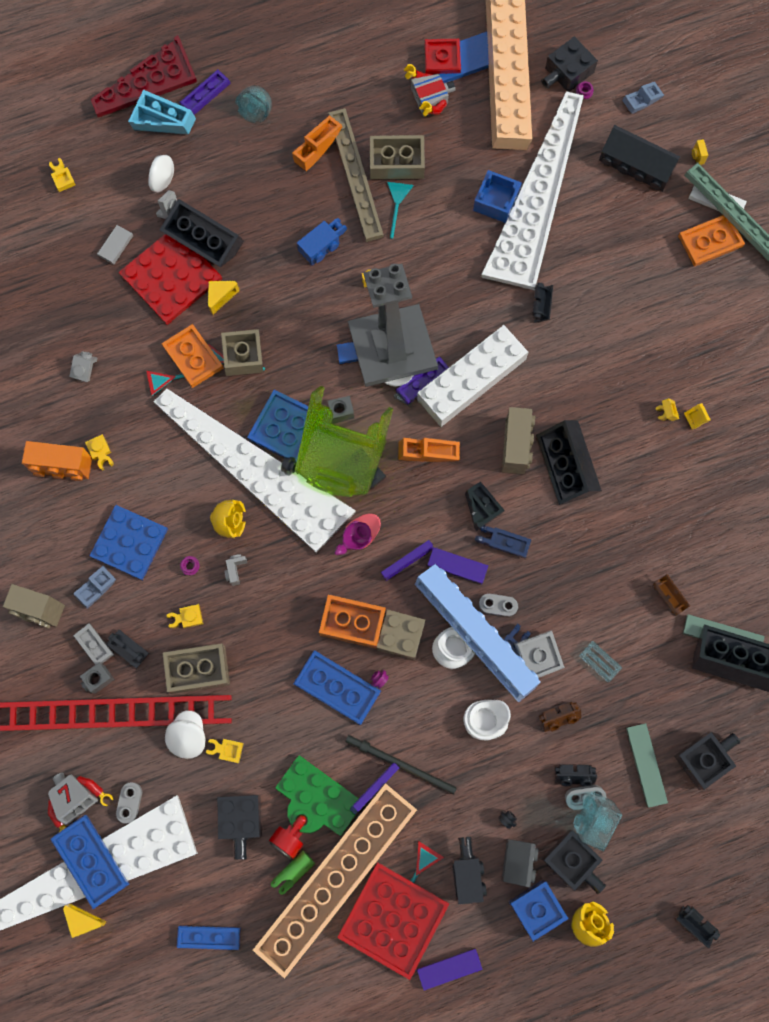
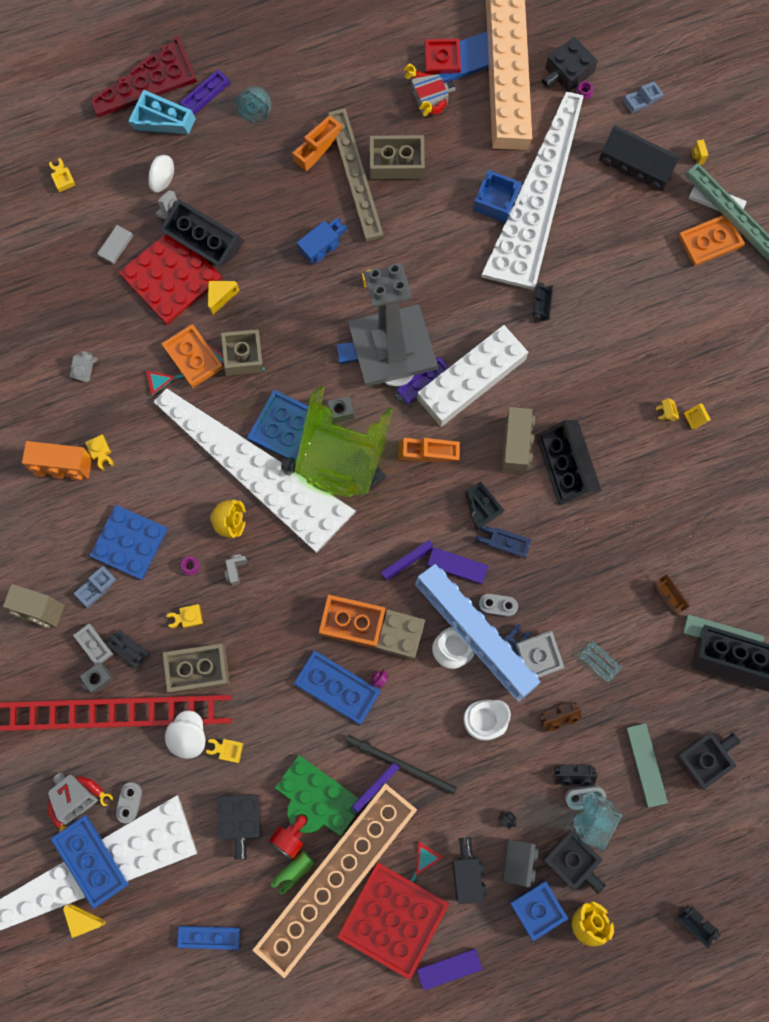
magenta hair [335,513,381,555] -> none
teal piece [387,182,414,239] -> none

